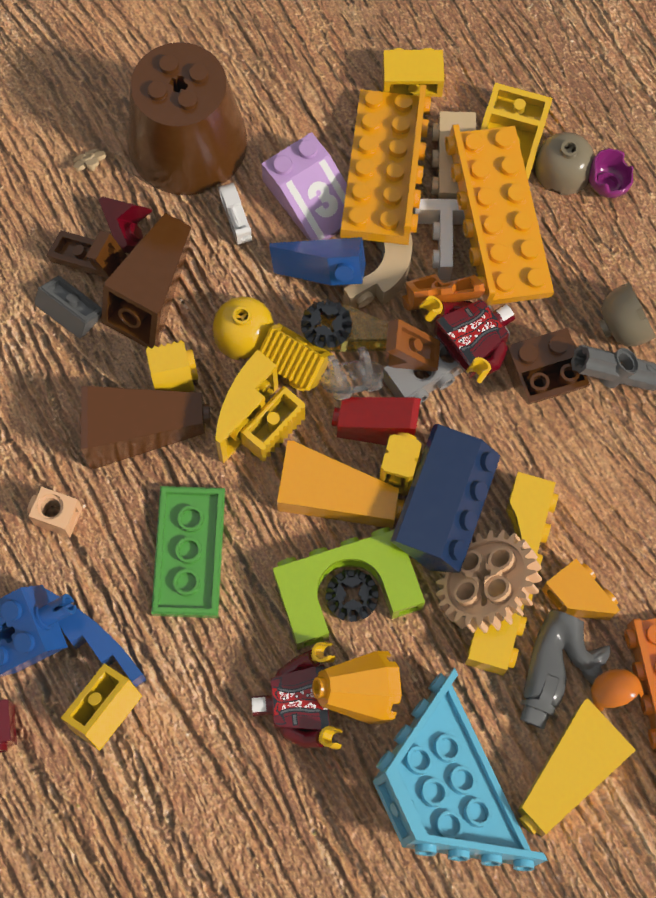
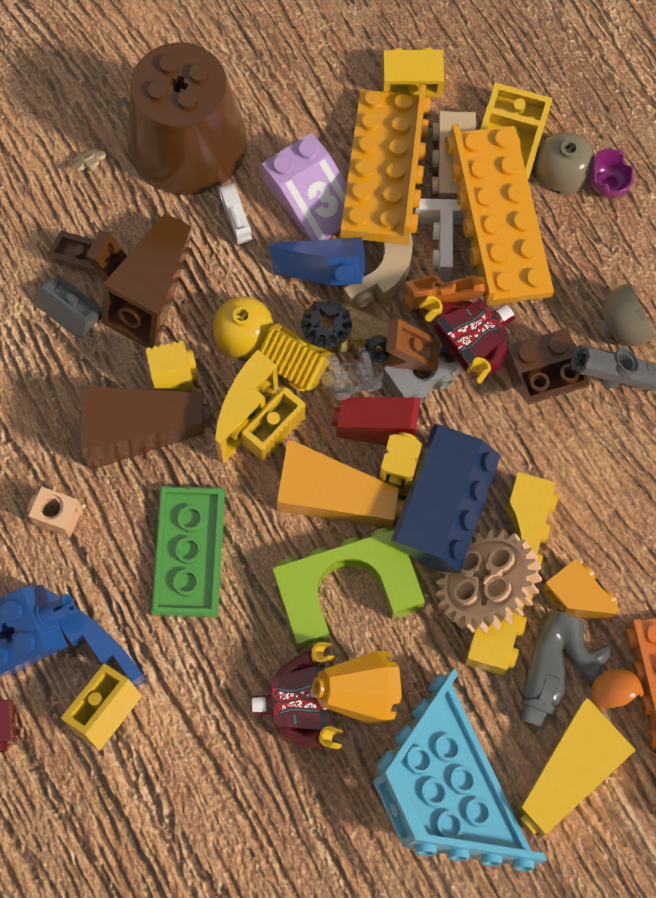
dark red slope [99,196,153,254] -> none
black gear [326,569,378,622] -> none
none -> black hinge [365,334,391,363]

